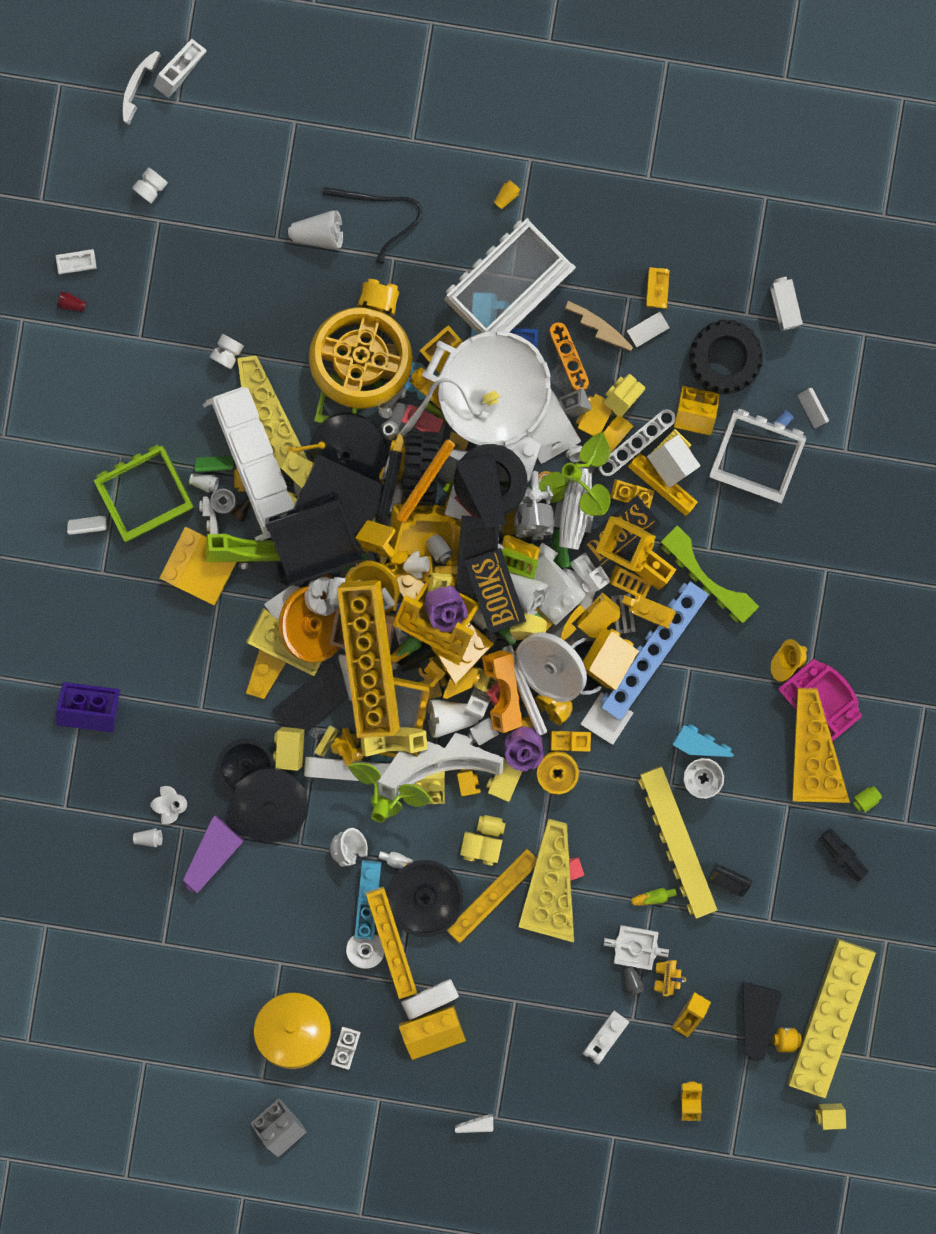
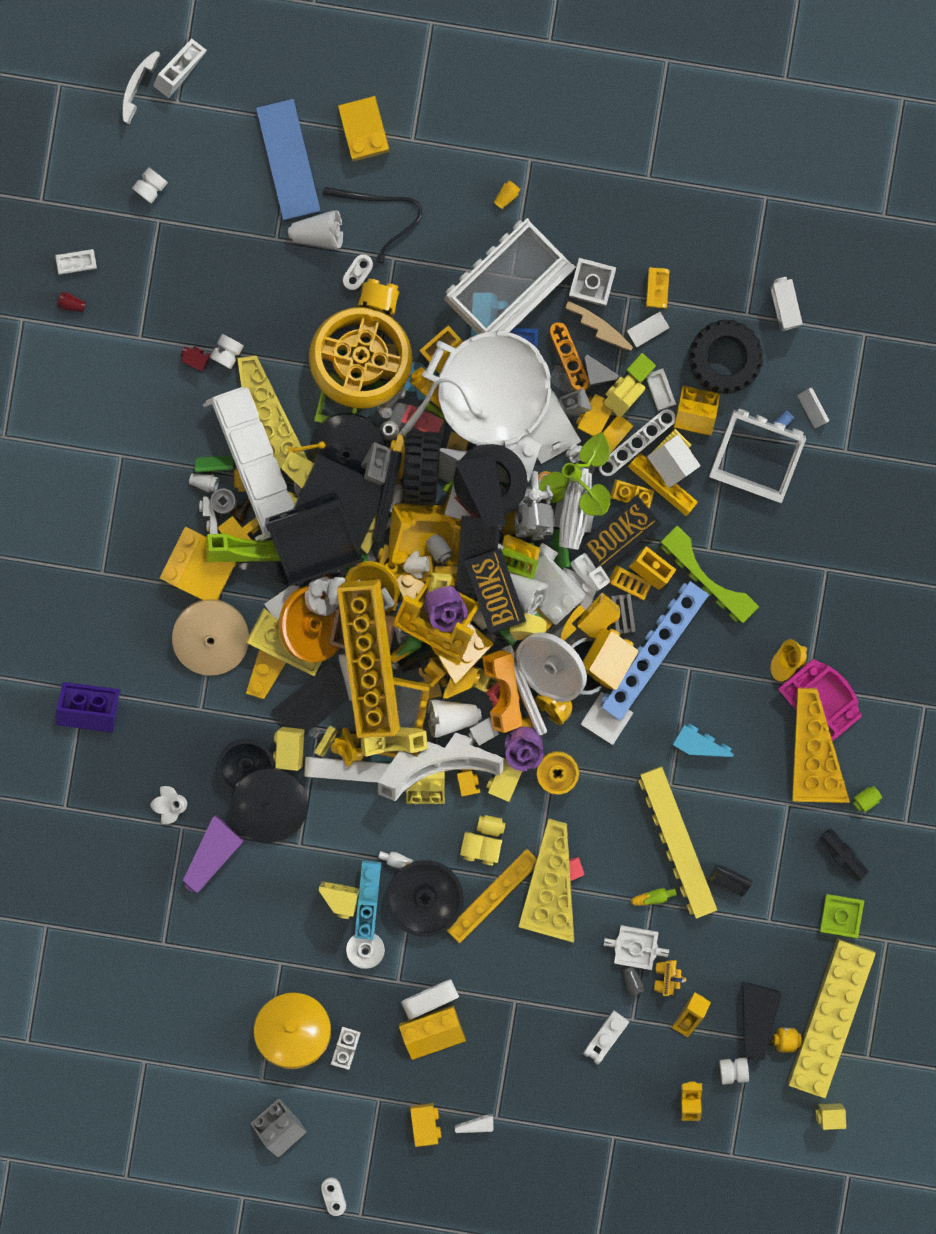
white slope [67,516,108,535] -> none
lime window [94,444,195,542] -> none
white cone [133,828,163,847] -> none
white helmet [330,828,368,867] -> none
lime plant [348,763,431,823] -> none
yellow panel [355,520,396,558] -> none
yellow plate [365,887,417,999] -> none
light orange axle [397,439,455,523] -> none
white slope [465,687,490,718] -> none
light yellow plate [482,390,501,406] -> none
yellow slope [549,731,591,751] -> none
yellow window [595,516,656,572] -> none
yellow hinge [622,595,676,629] -> none
white wheel [684,758,724,799] -> none
none -> tan dish [172,599,249,676]
none -> dark red brick [180,346,211,372]
none -> yellow brick [218,516,261,540]
none -> medium blue tile [256,99,321,221]
none -> light yellow slope [319,881,359,919]
none -> white plate [321,1177,346,1216]
none -> yellow slope [338,96,390,162]
none -> white plate [343,255,373,290]
none -> light grey slope [361,442,391,485]
none -> yellow brick [410,1103,442,1147]
none -> white brick [569,258,616,307]
none -> light grey slope [584,355,619,387]
none -> lime panel [626,353,656,383]
none -> white tile [646,368,676,411]
none -> white wheel [719,1057,749,1085]
none -> lime plate [820,894,864,938]

